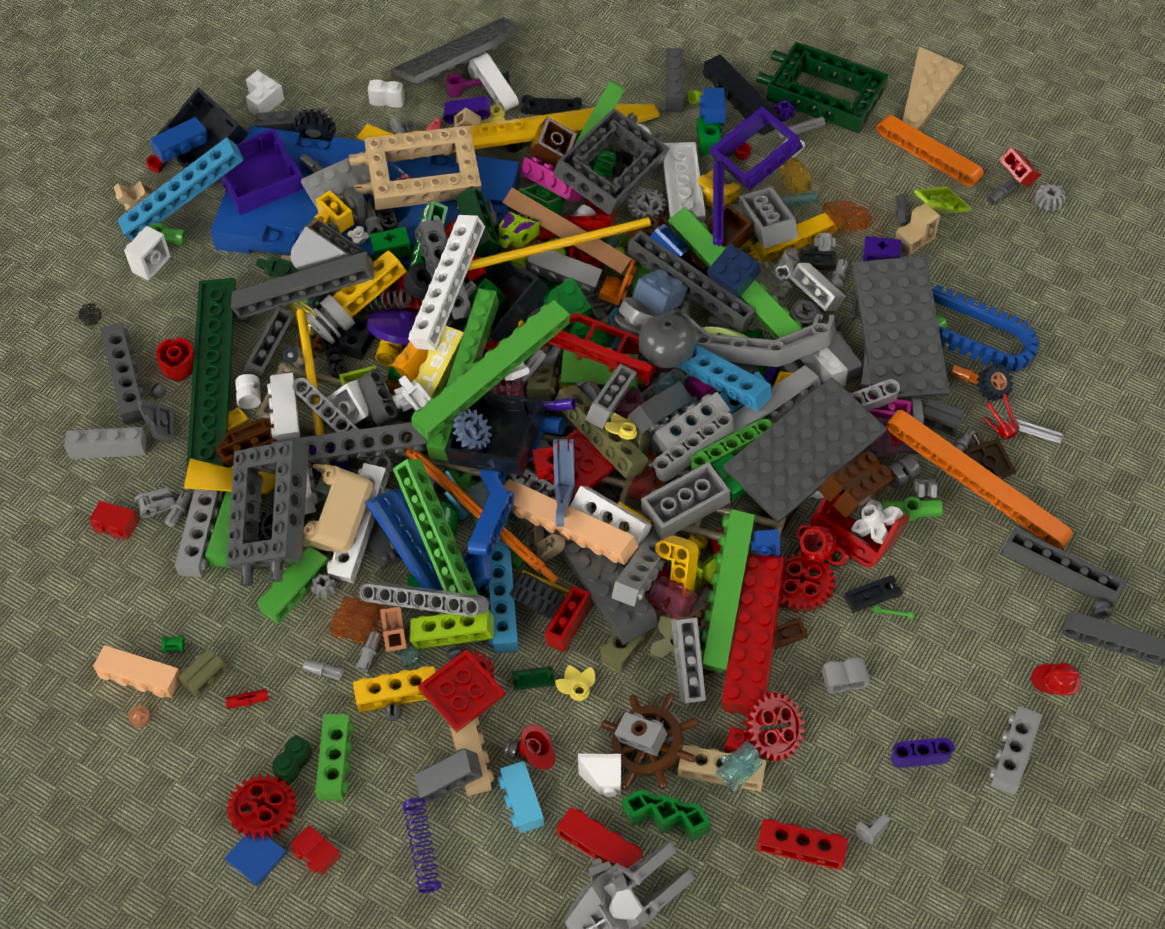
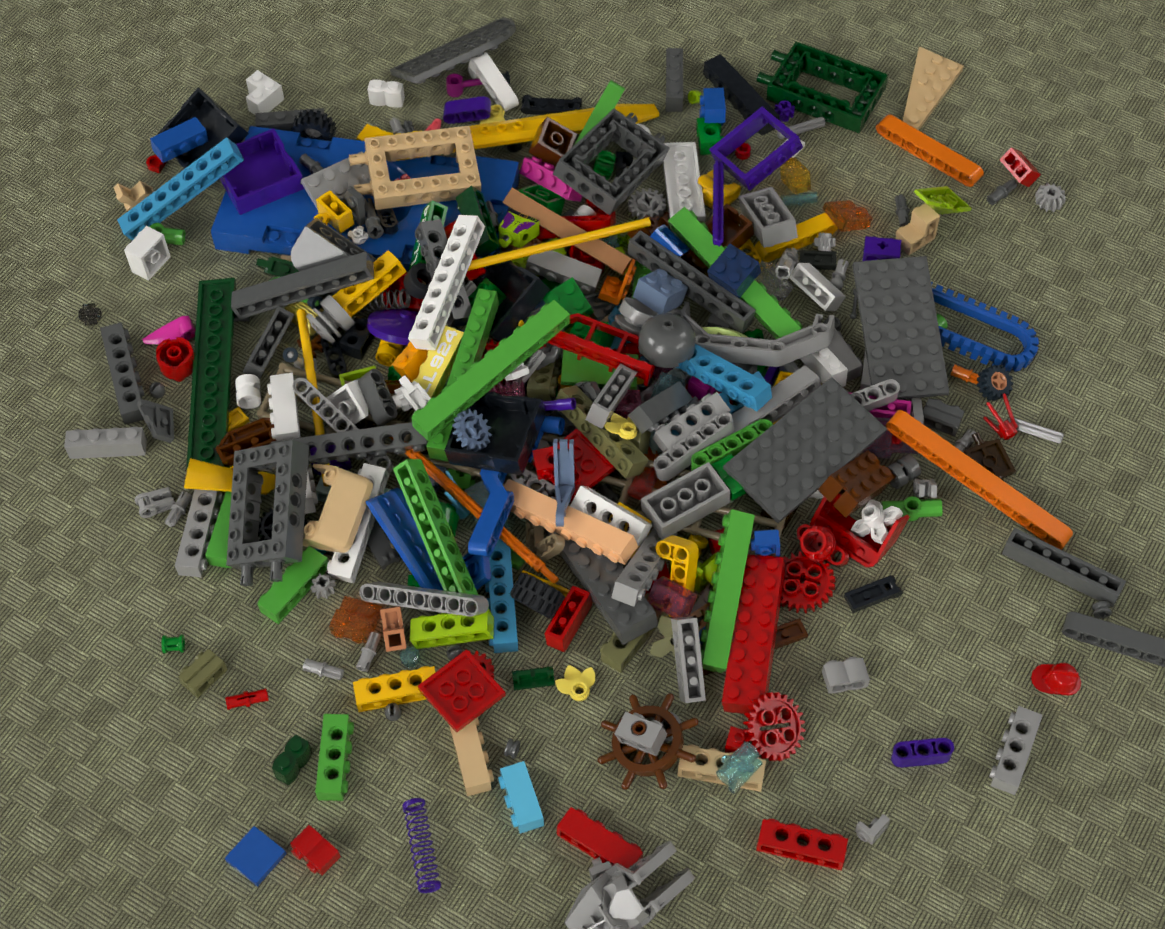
red brick [89,500,139,540] -> none
light nougat brick [93,645,180,698] -> none
nougat tile [128,706,151,728] -> none
red gear [226,774,297,840] -> none
green brick [370,227,412,260] -> none
dark grey brick [415,748,483,802] -> none
tan brick [454,107,481,127] -> none
red piece [519,724,556,770] -> none
white slope [578,754,621,797] -> none
green brick [622,789,711,842] -> none
light grey gear [791,300,820,325] -> none
bright green hinge [873,606,915,619] -> none
none -> dark pink piece [142,316,196,344]

